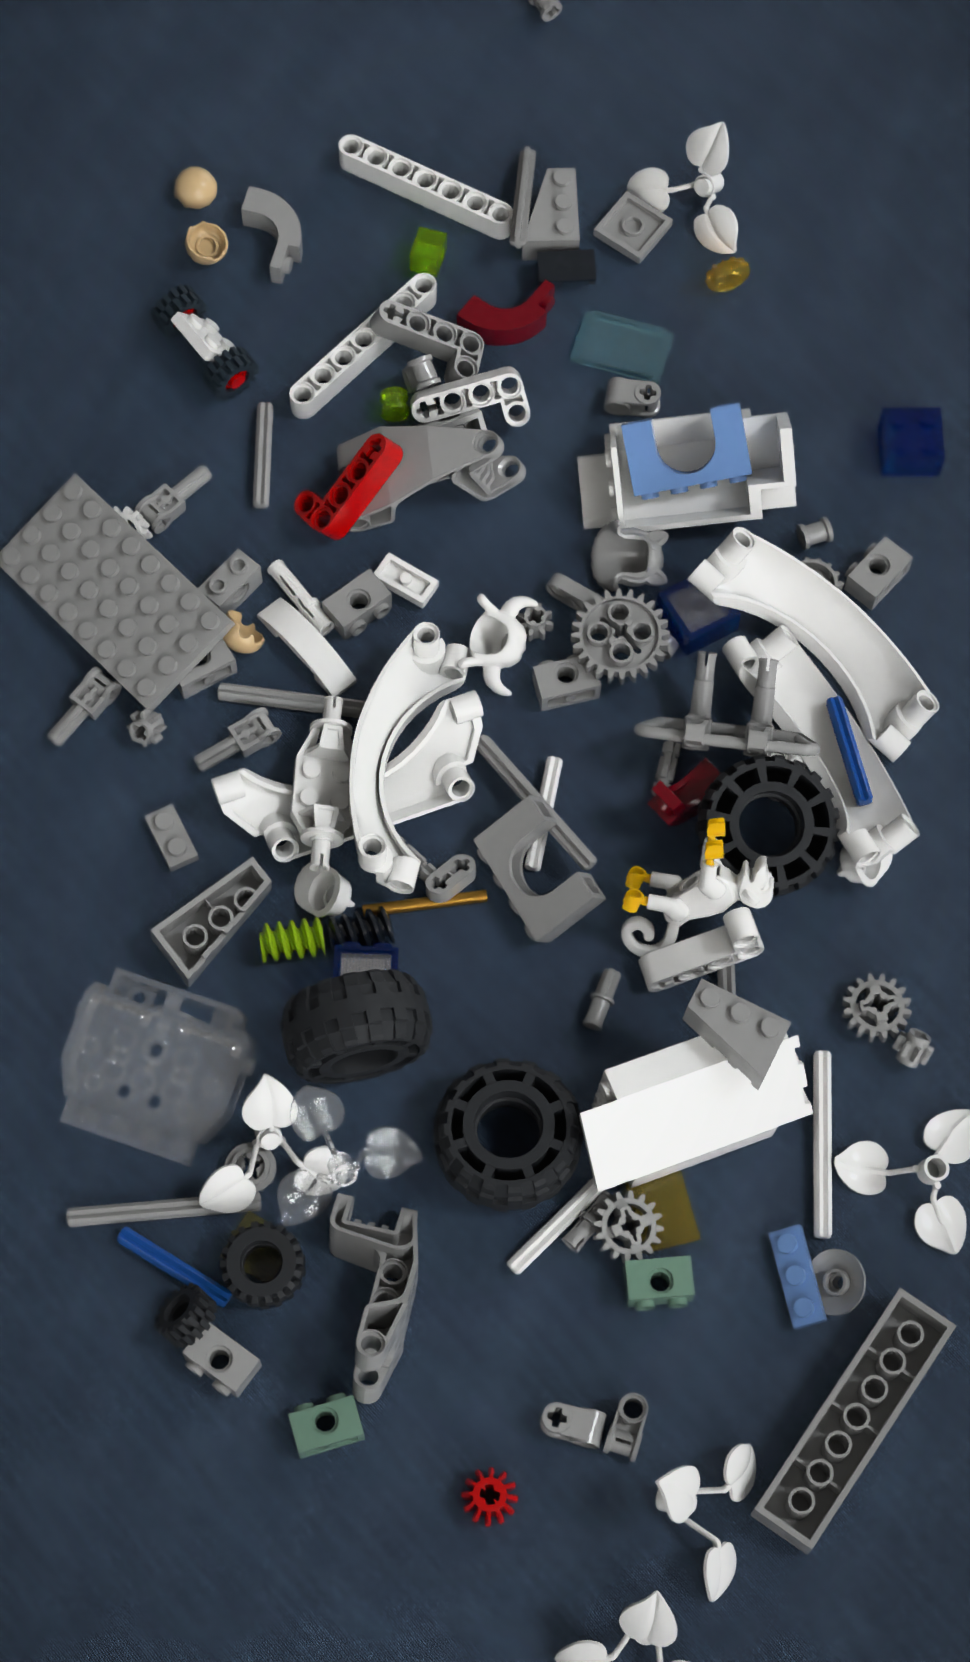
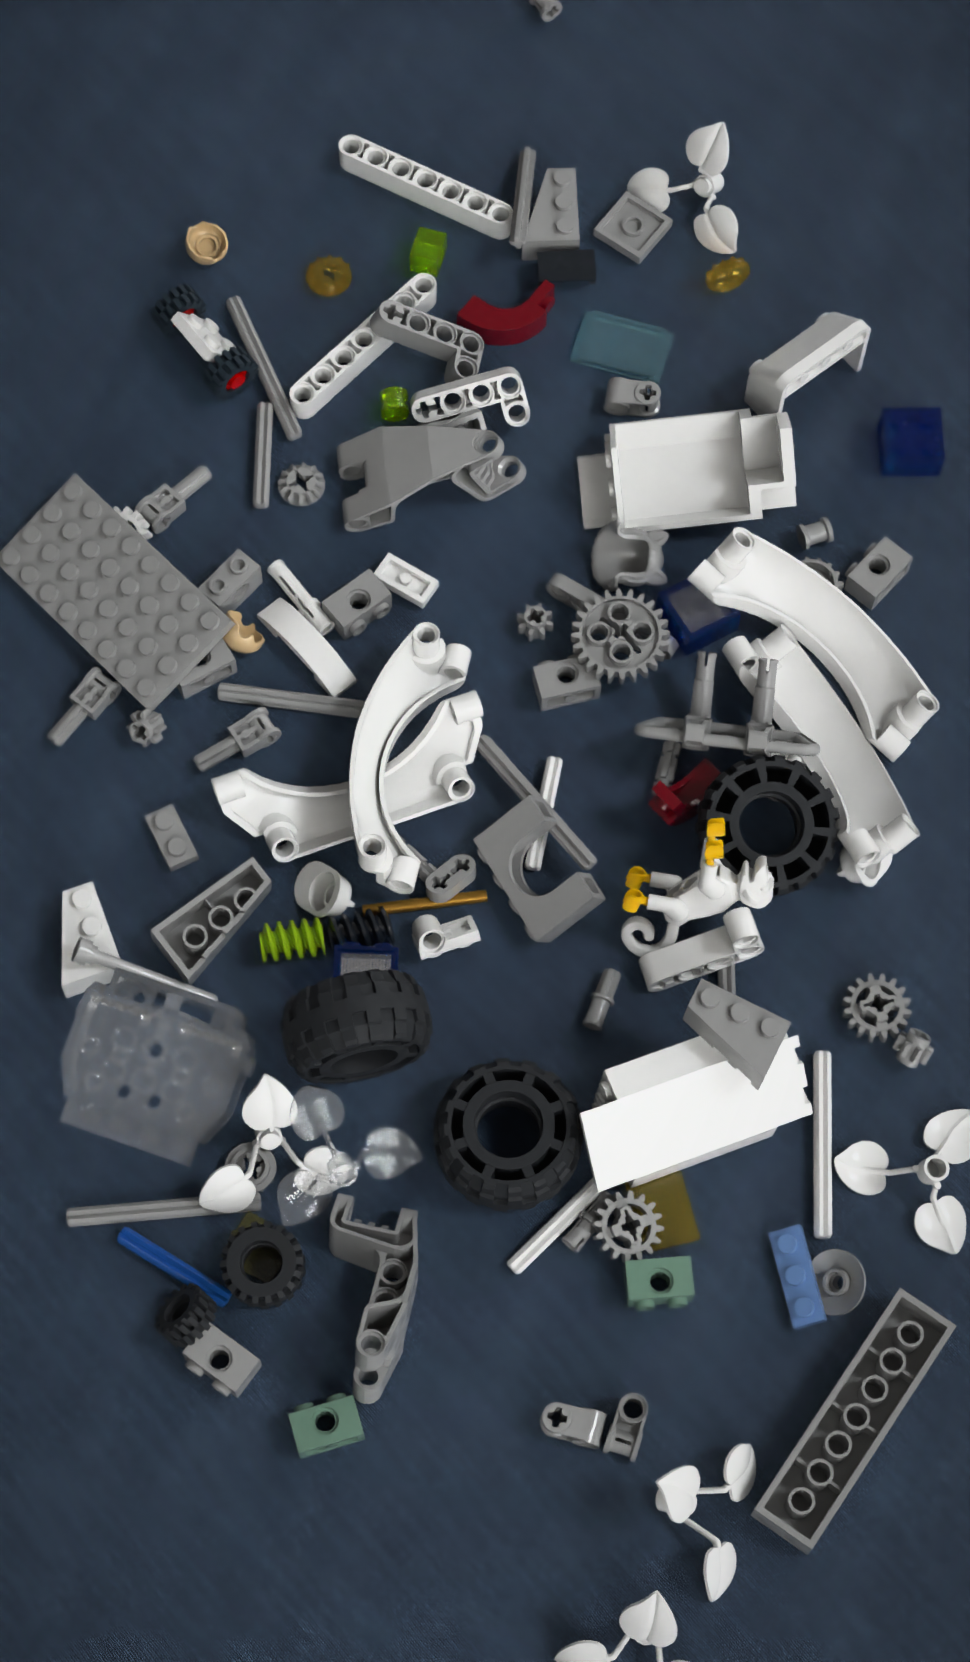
tan hair [174,166,217,209] -> none
light grey arch [241,186,303,284] -> none
white plate [290,695,352,873] -> none
red beam [294,433,403,541] -> none
light grey piece [402,354,441,394] -> none
white piece [458,594,538,696] -> none
red gear [461,1467,519,1527] -> none
medium blue arch [621,401,752,500] -> none
blue axle [826,696,873,806] -> none
none -> white wedge [61,881,126,998]
none -> light grey piece [71,937,218,1006]
none -> light grey axle [226,296,302,441]
none -> light grey gear [278,461,325,506]
none -> clear yellow gear [306,254,352,296]
none -> white plate [411,914,481,960]
none -> white windscreen [744,312,871,415]

